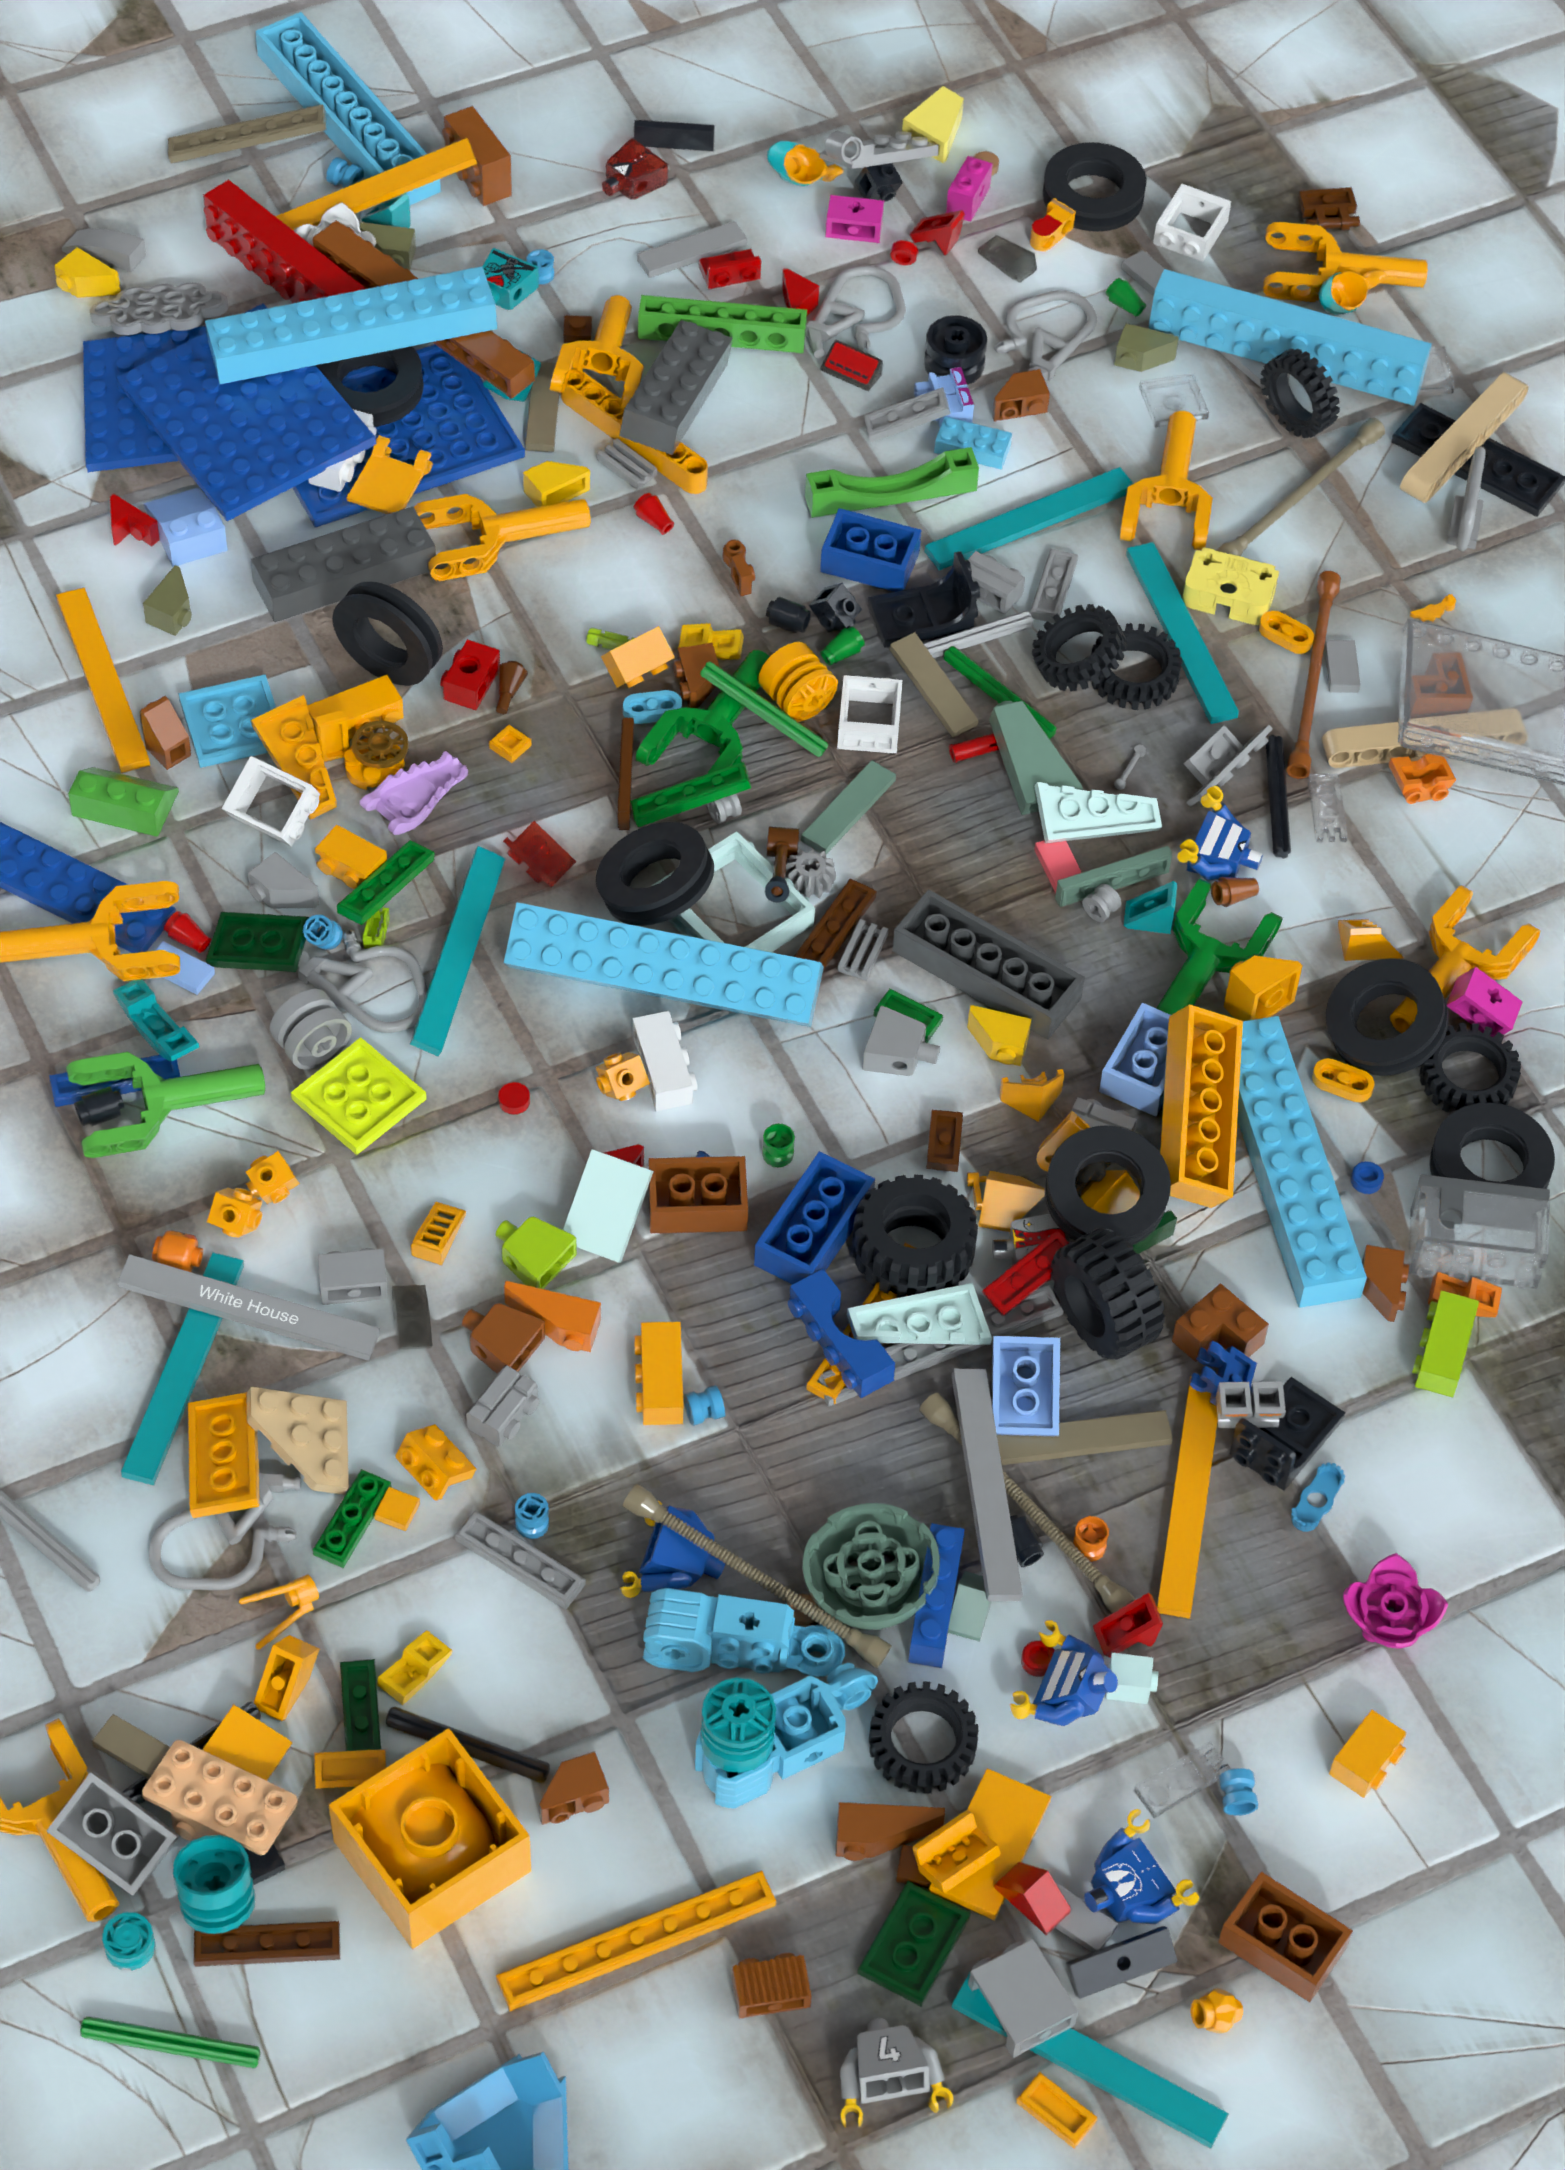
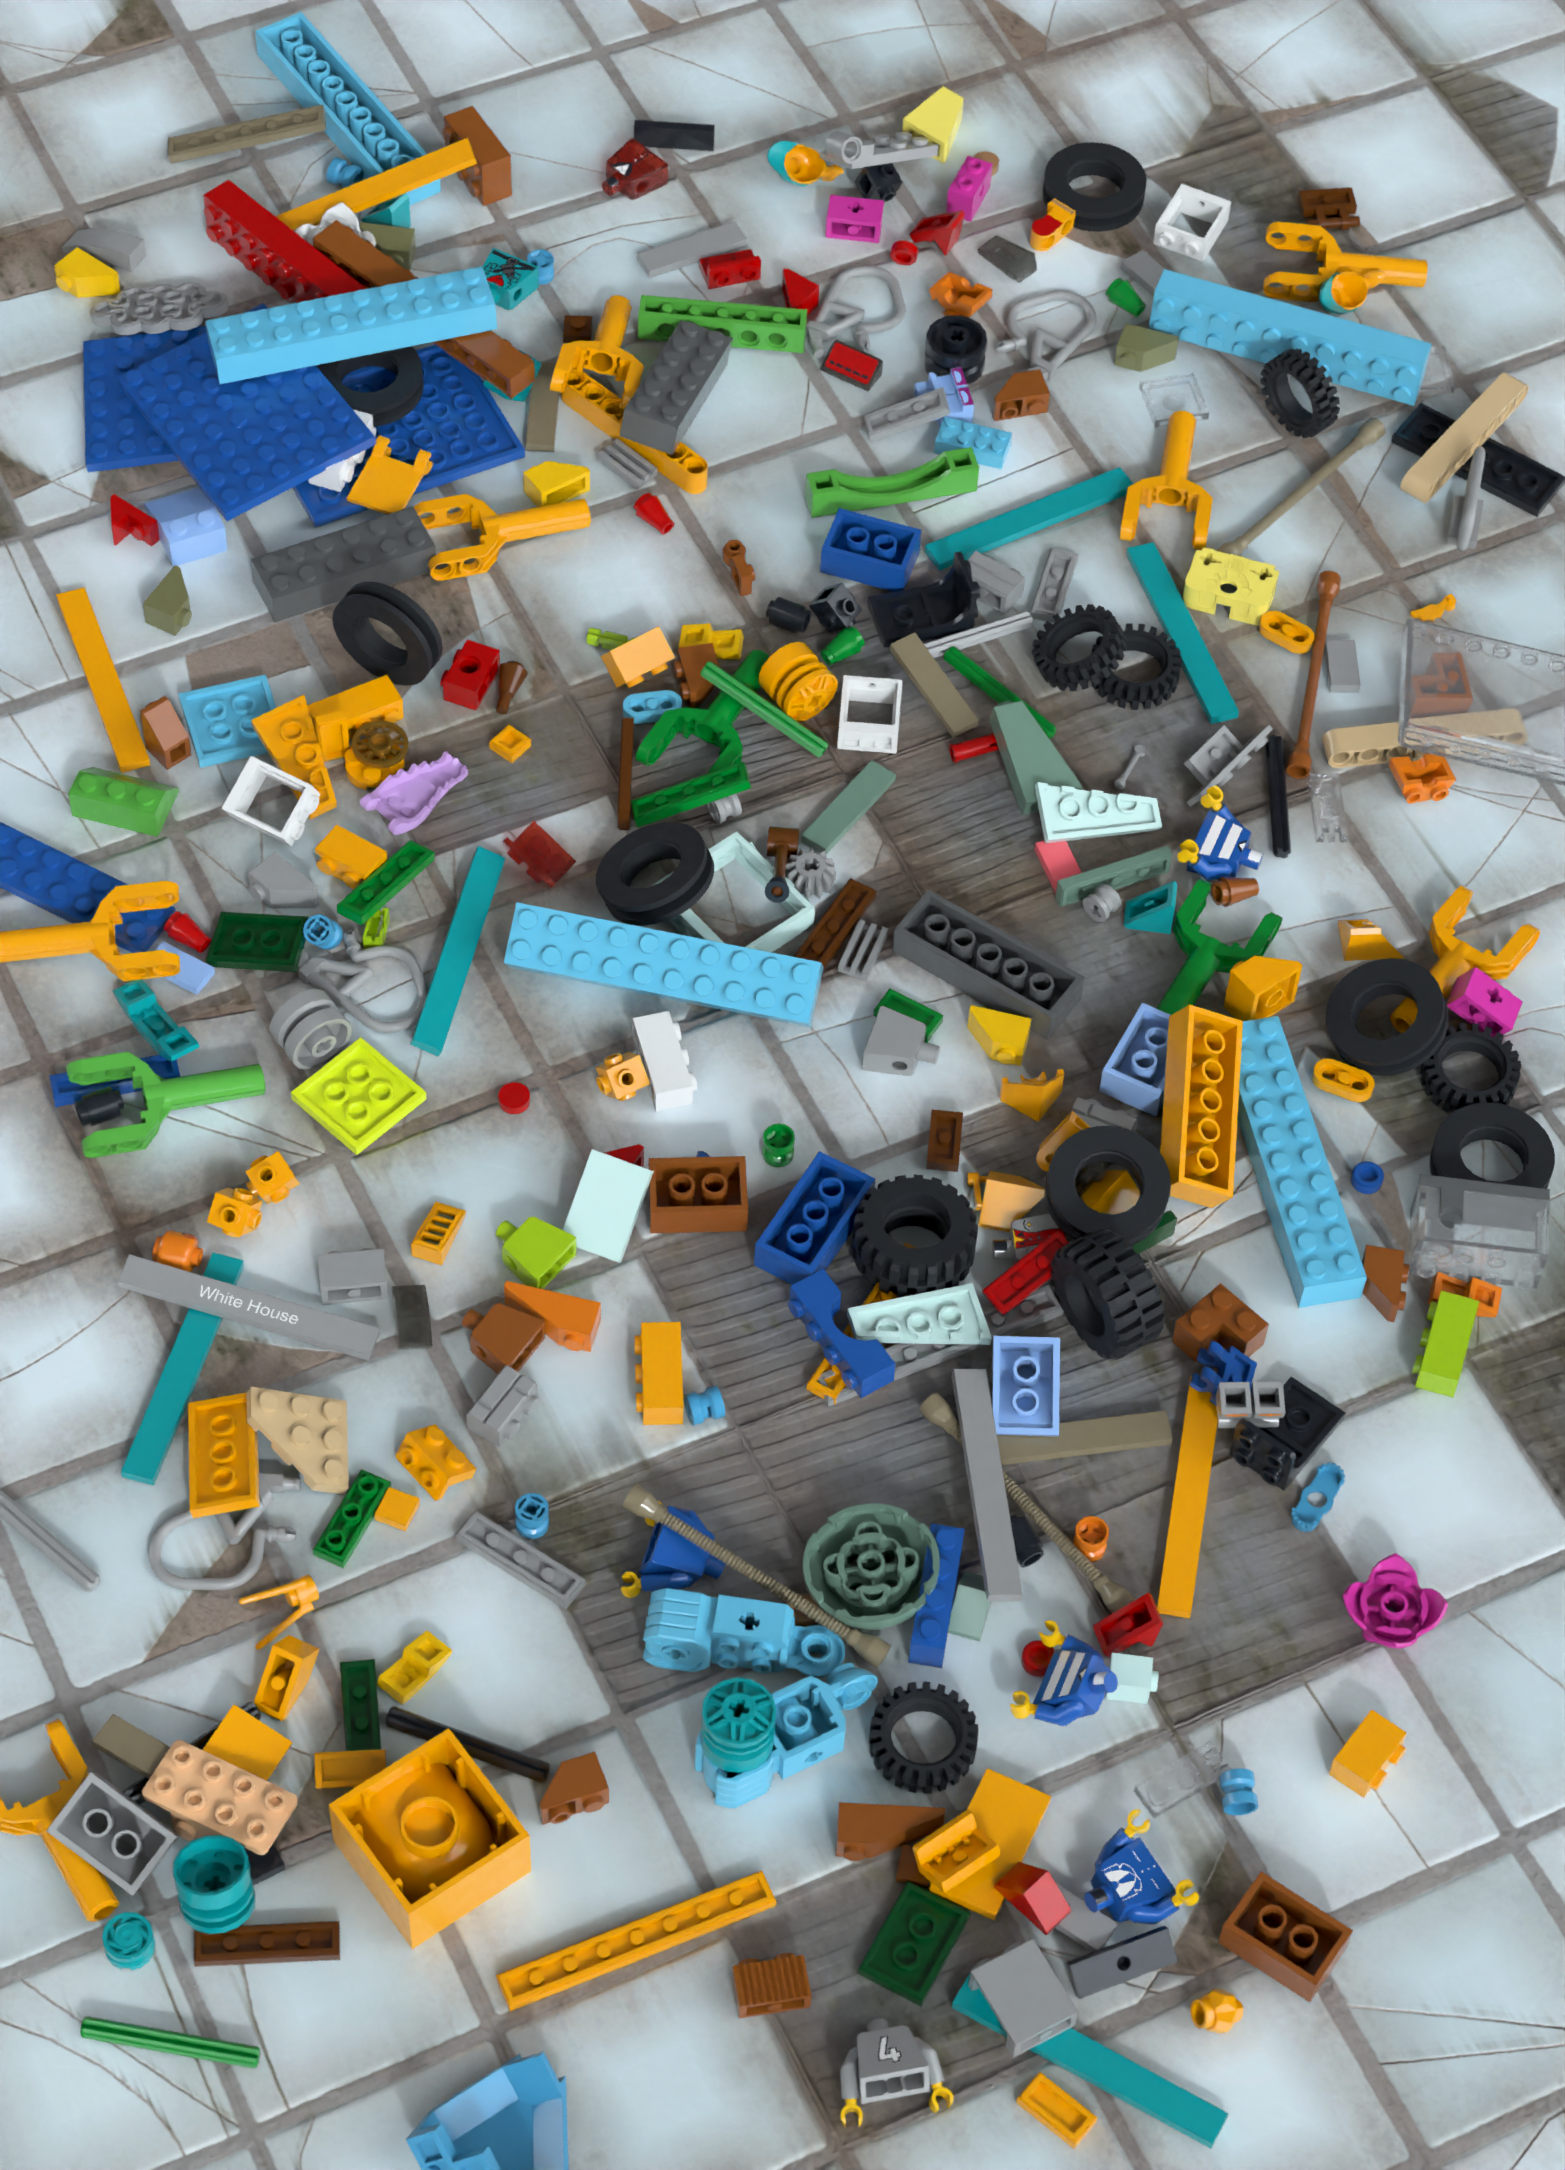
none -> orange cylinder [929,272,992,318]

